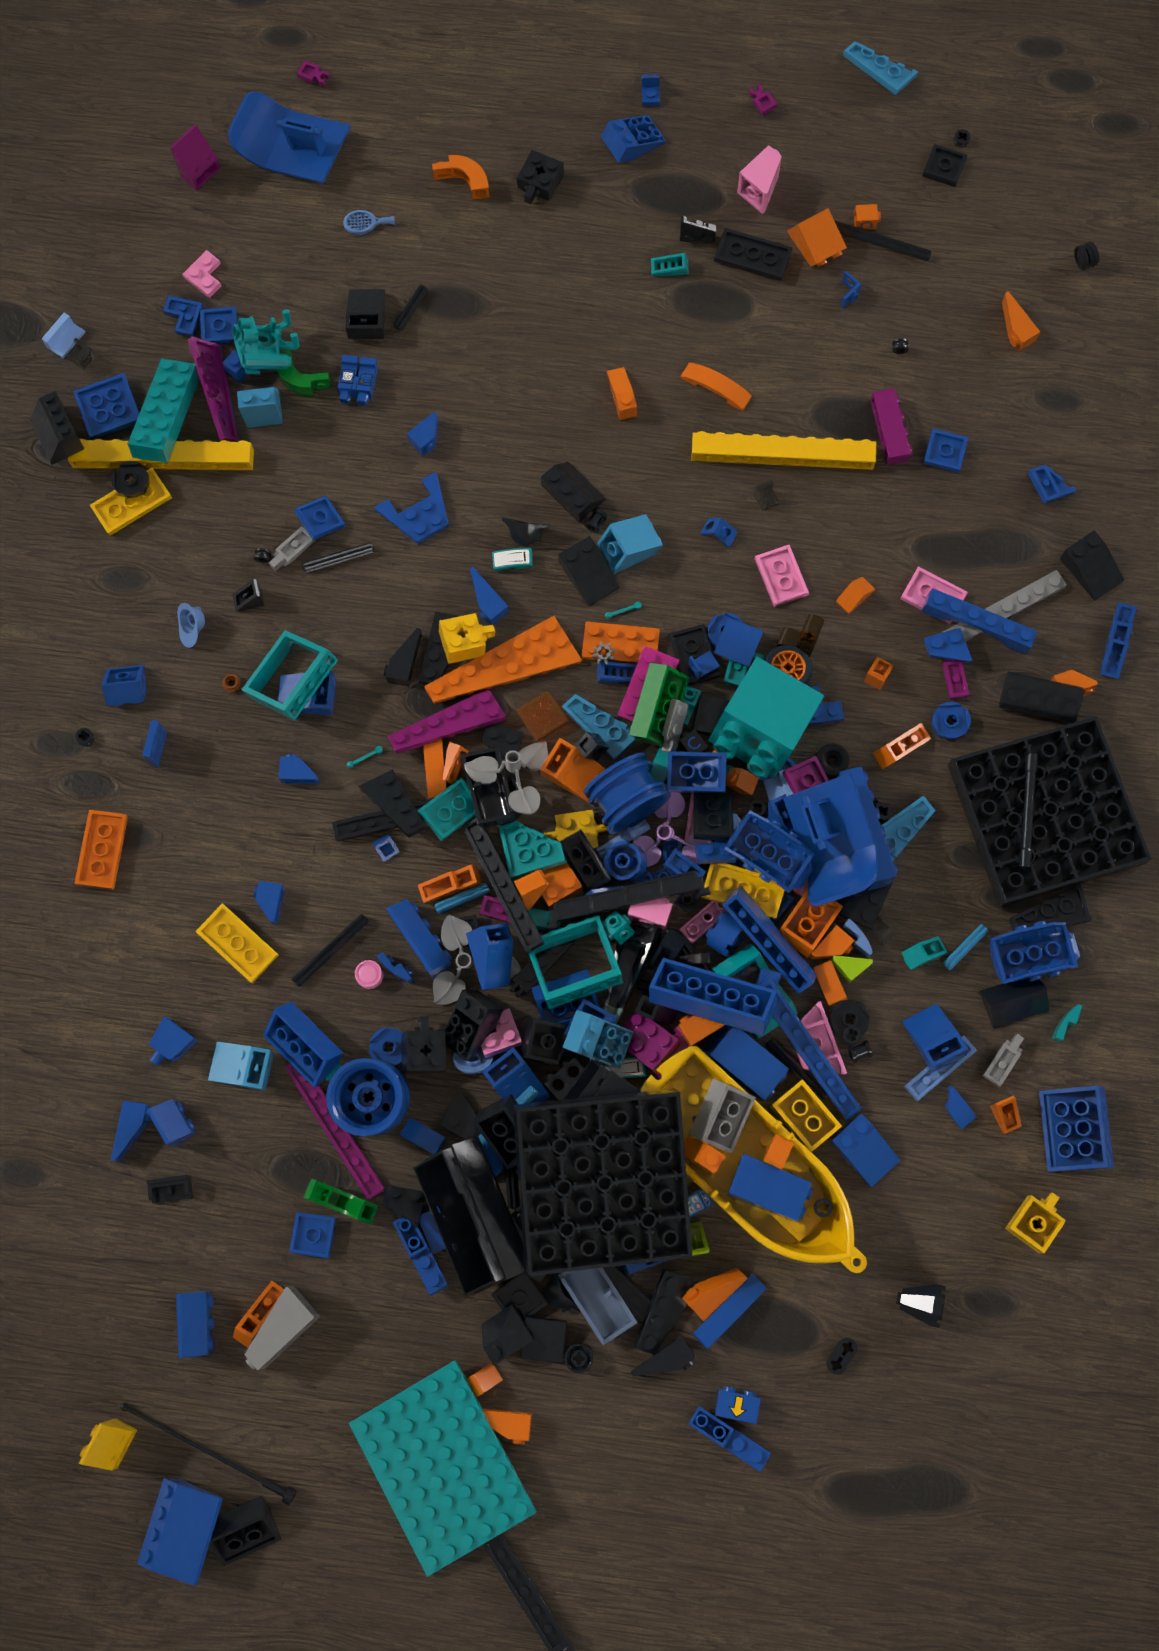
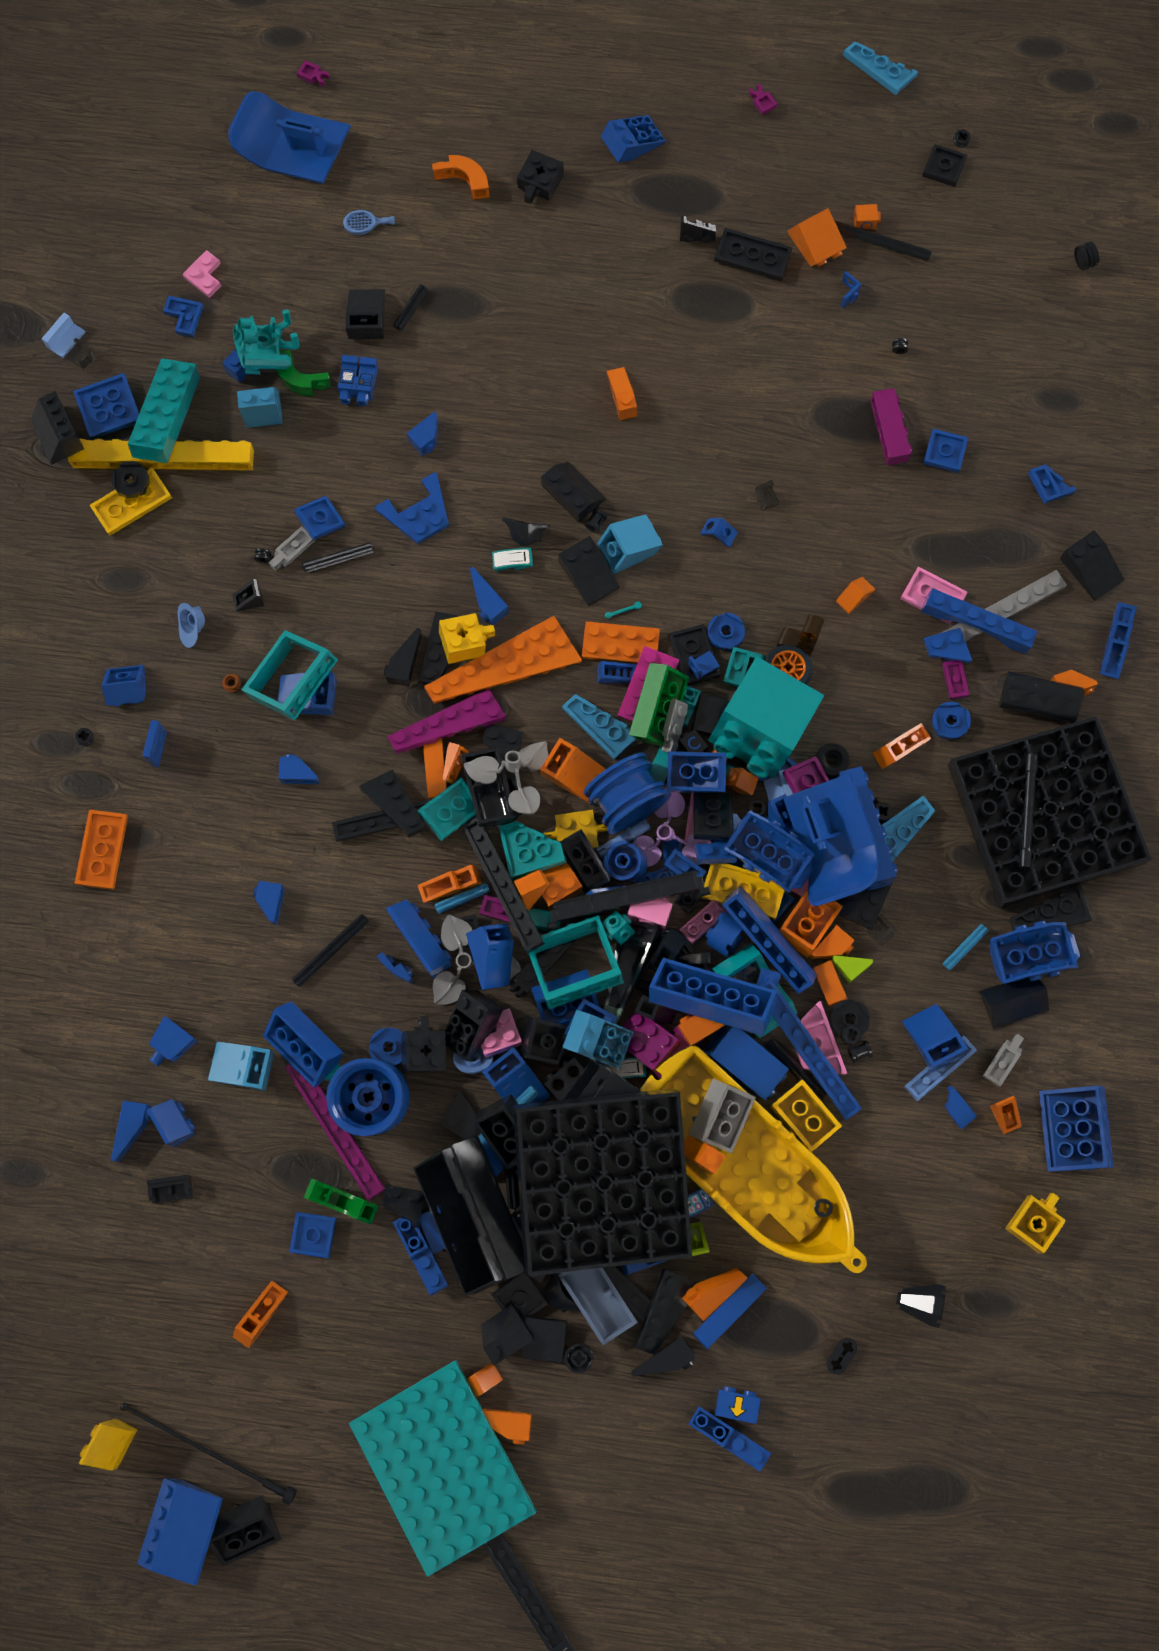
magenta slope [170,124,221,191] -> none
blue slope [176,1291,215,1358] -> none
magenta wing [188,337,239,442] -> none
yellow plate [195,903,279,984] -> none
blue plate [200,307,238,344] -> none
light grey slope [244,1286,321,1370] -> none
teal hinge [347,746,383,769] -> none
bright pink wheel [355,960,384,989] -> none
blue slope [372,834,399,862] -> none
blue slope [400,1118,447,1154] -> none
clear orange plate [516,690,568,742] -> none
black brick [575,732,609,761] -> none
light grey gear [592,641,615,665] -> none
blue slope [641,74,660,106] -> none
teal slope [651,253,689,276] -> none
orange slope [680,362,752,411] -> none
yellow brick [691,431,876,470] -> none
blue slope [714,618,764,666] -> none
blue slope [727,1154,813,1223] -> none
bright pink slope [737,145,782,214] -> none
bright pink tile [754,545,809,607] -> none
orange slope [764,1134,794,1170] -> none
blue plate [807,686,844,726] -> none
blue slope [830,1113,900,1187] -> none
medium blue slope [842,919,873,958] -> none
orange slope [864,657,894,690] -> none
teal slope [902,936,947,970] -> none
orange slope [1002,291,1040,351] -> none
teal slope [1051,1004,1082,1043] -> none

